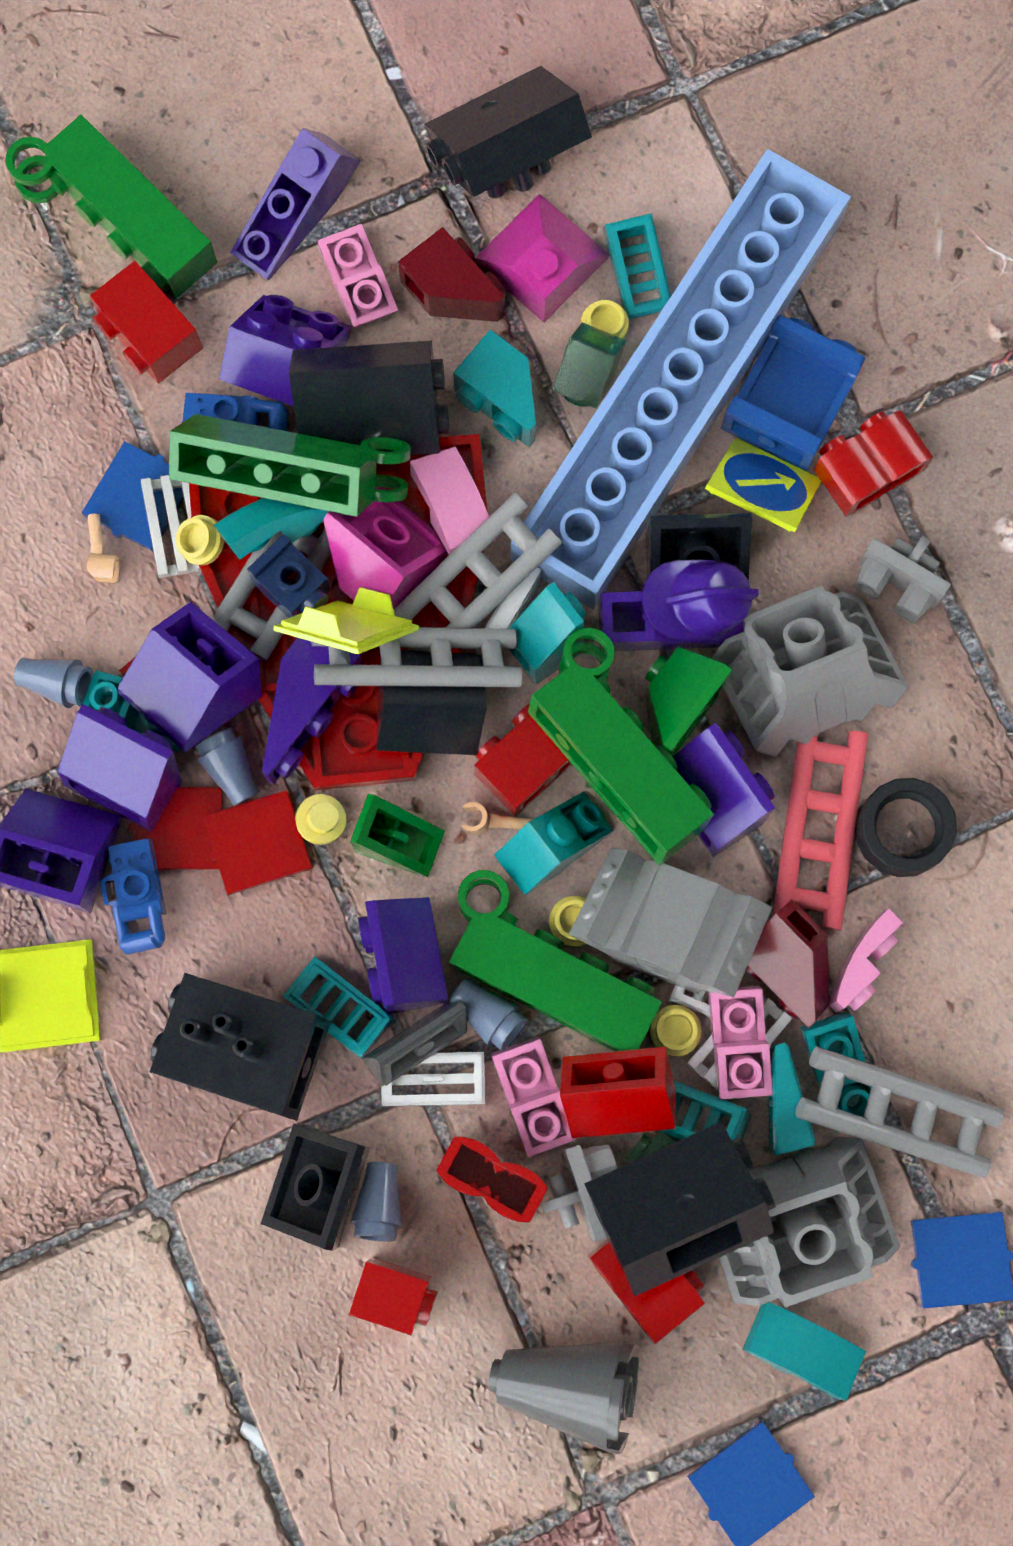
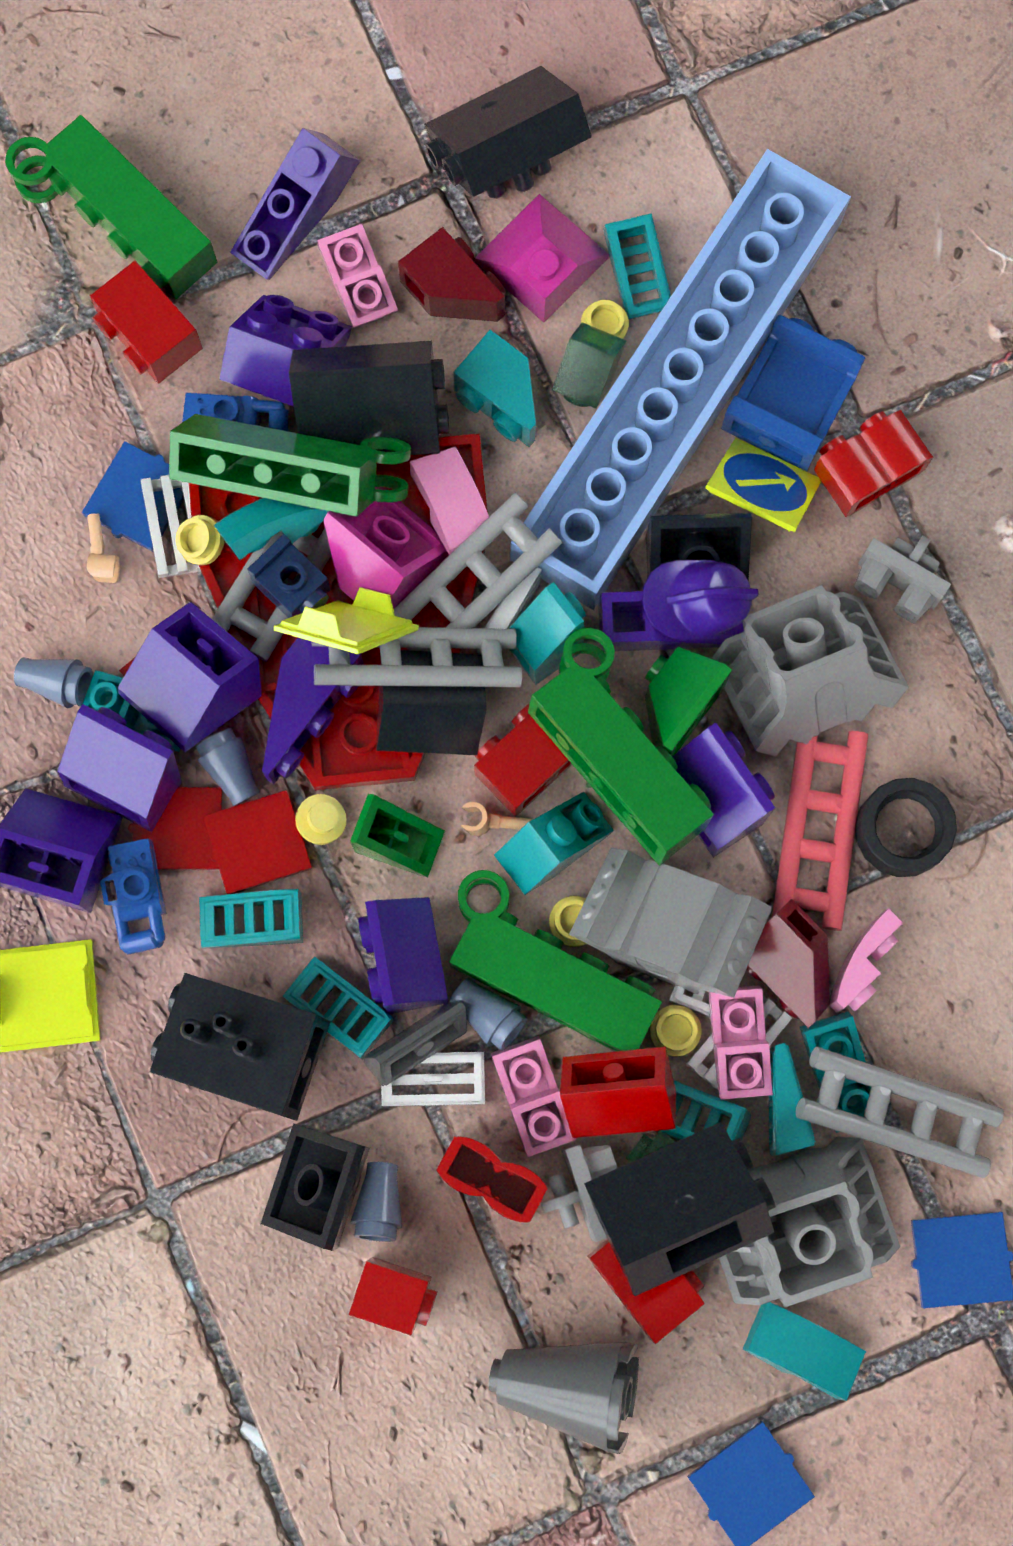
none -> teal slope [199,889,303,949]

